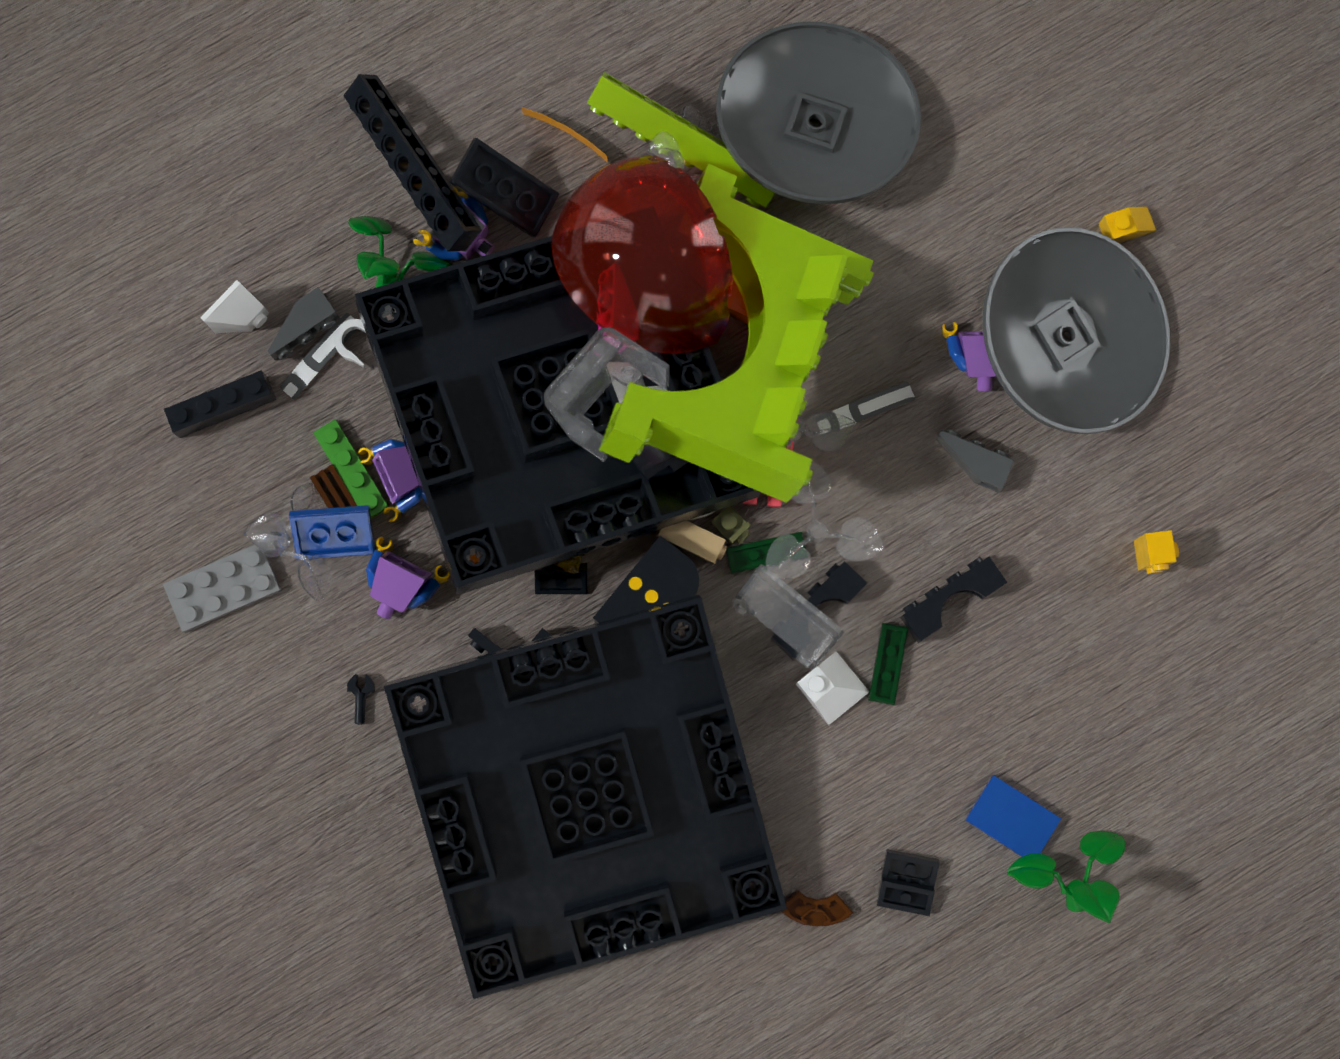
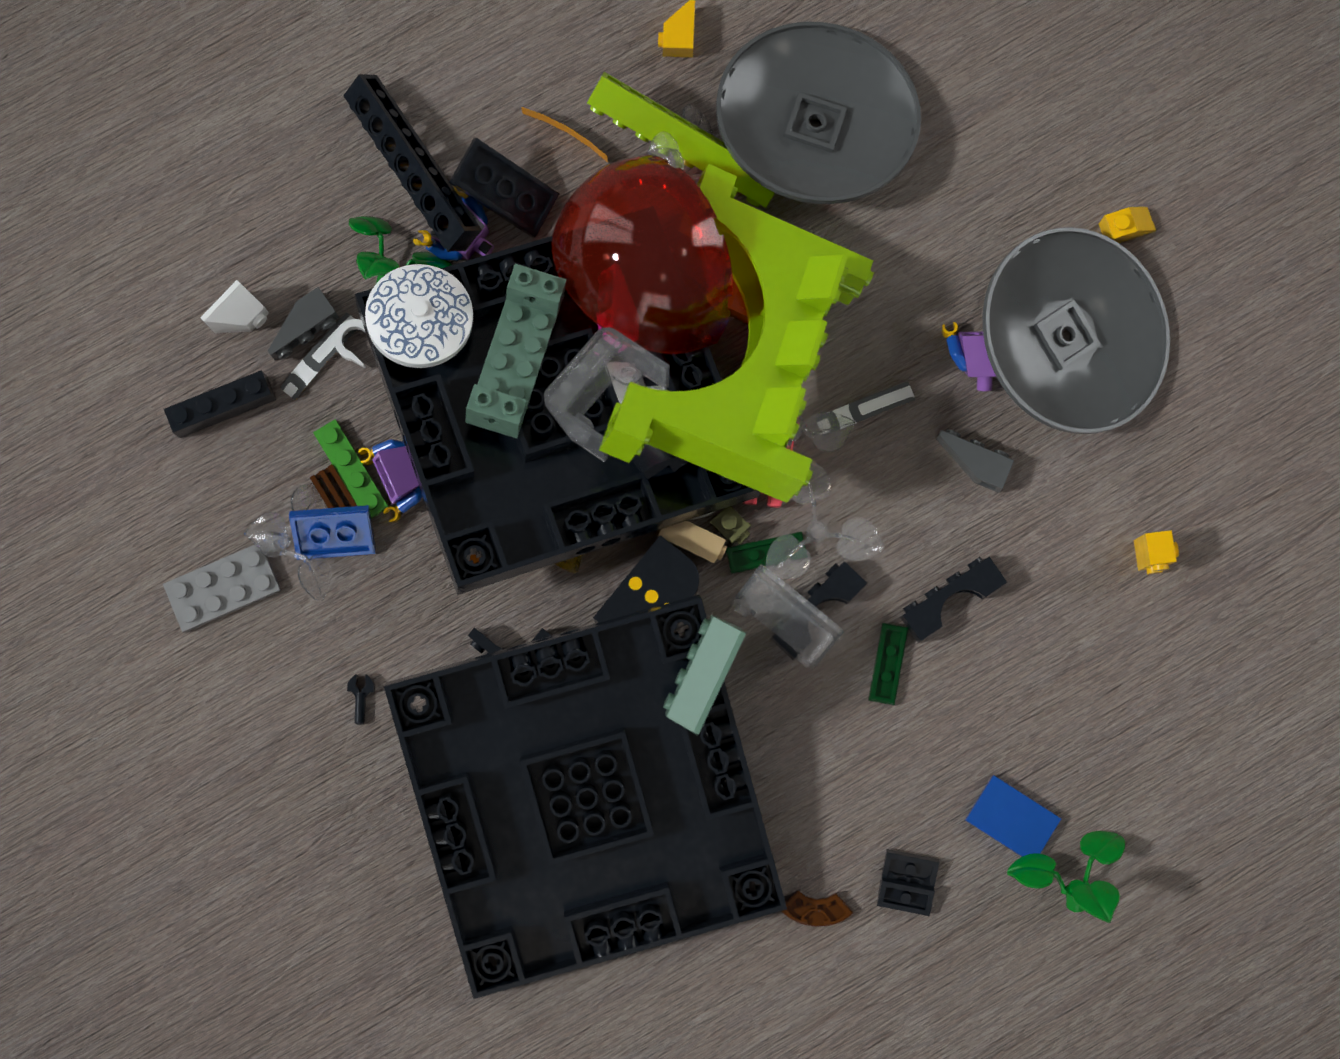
medium lavender torso [366,536,450,619] -> none
black slope [534,563,588,594] -> none
white slope [795,651,869,725] -> none
none -> white dish [365,264,473,368]
none -> sand green plate [466,264,566,438]
none -> yellow slope [658,0,695,58]
none -> sand green slope [663,615,746,735]

